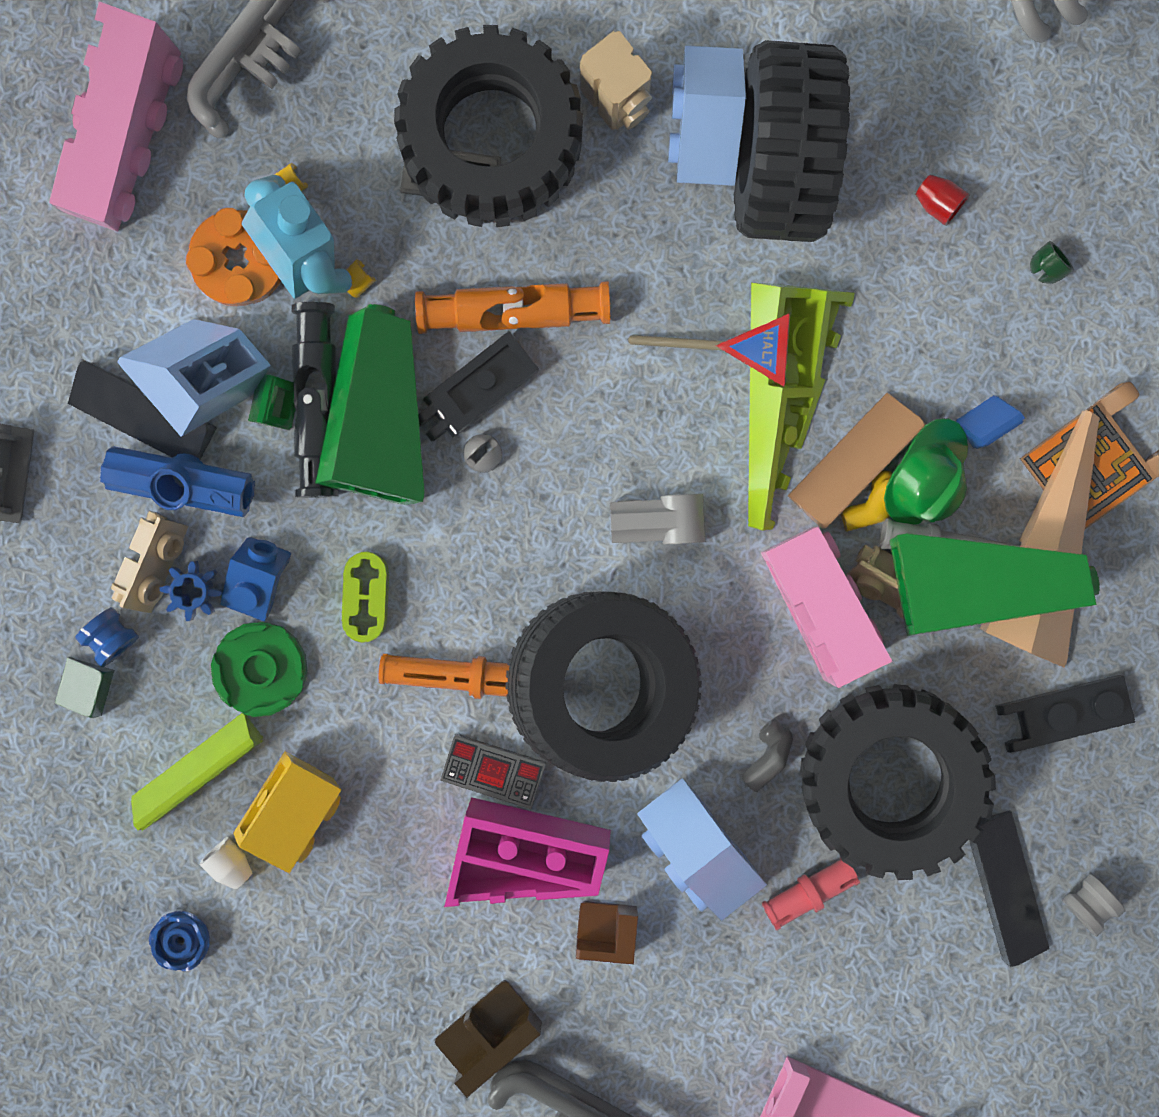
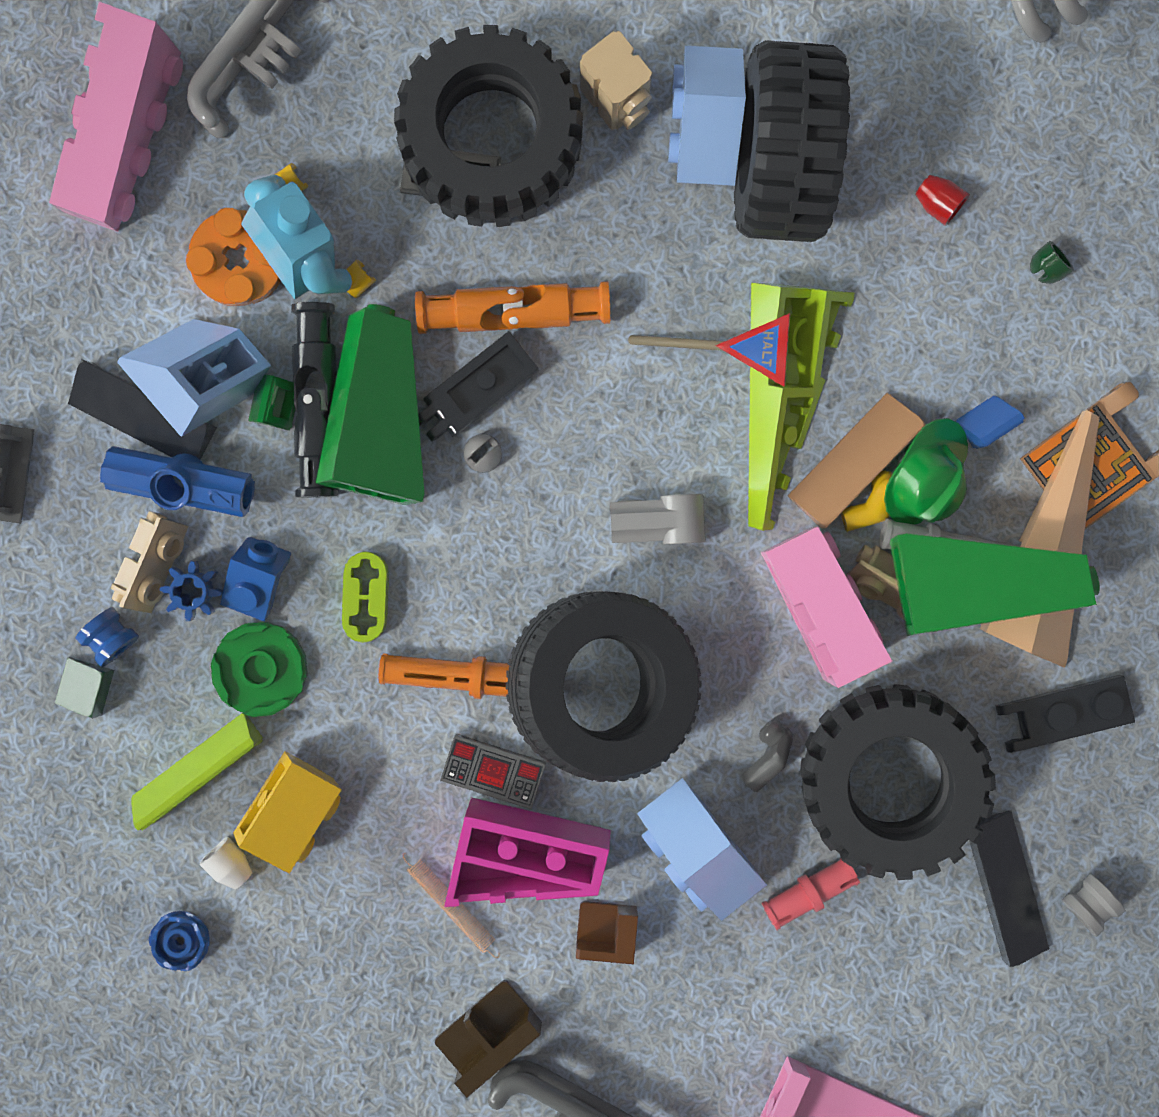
none -> light nougat piece [403,853,500,958]

